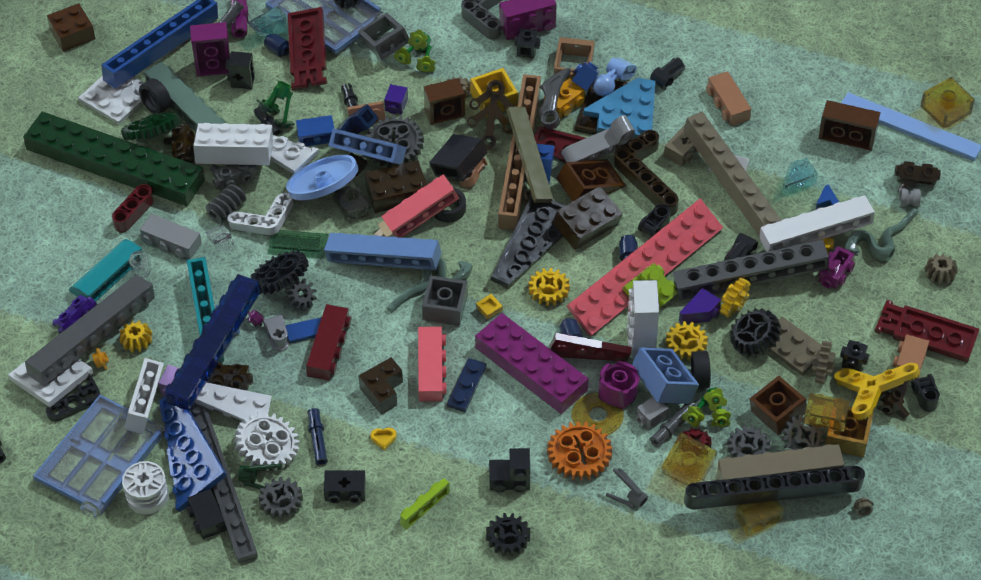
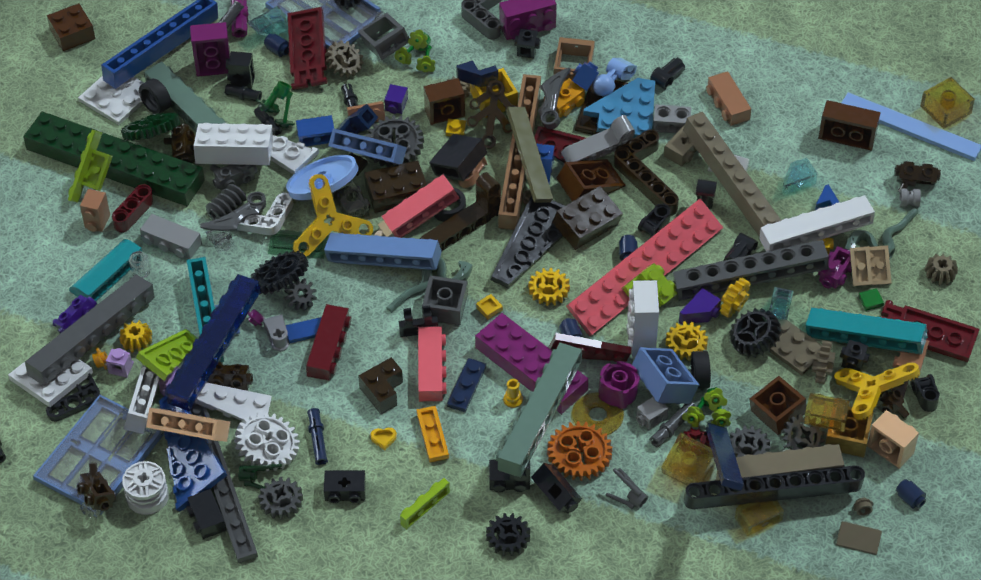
none -> lime bracket [68,130,113,202]
none -> dark brown brick [77,462,116,511]
none -> nougat brick [80,189,110,232]
none -> lavender brick [106,348,134,378]
none -> lime wing [136,329,200,381]
none -> light nougat brick [146,407,230,442]
none -> dark grey piece [200,191,266,231]
none -> black pin [225,84,262,102]
none -> yellow piece [293,174,373,257]
none -> dark tan gear [325,40,364,78]
none -> black plate [398,305,438,337]
none -> light orange plate [416,406,449,463]
none -> dark brown beam [420,172,501,252]
none -> yellow plate [446,119,466,137]
none -> dark blue slope [456,60,498,87]
none -> sand green brick [496,343,582,478]
none -> yellow pin [503,379,523,408]
none -> black brick [531,463,582,513]
none -> light grey brick [653,104,691,133]
none -> black piece [696,179,717,209]
none -> dark blue tile [706,423,744,491]
none -> clear light blue slope [769,287,794,320]
none -> teal brick [805,307,928,354]
none -> dark tan slope [836,521,882,555]
none -> tan slope [850,245,892,286]
none -> green tile [858,288,884,311]
none -> light nougat brick [867,410,919,469]
none -> dark blue brick [896,479,926,509]

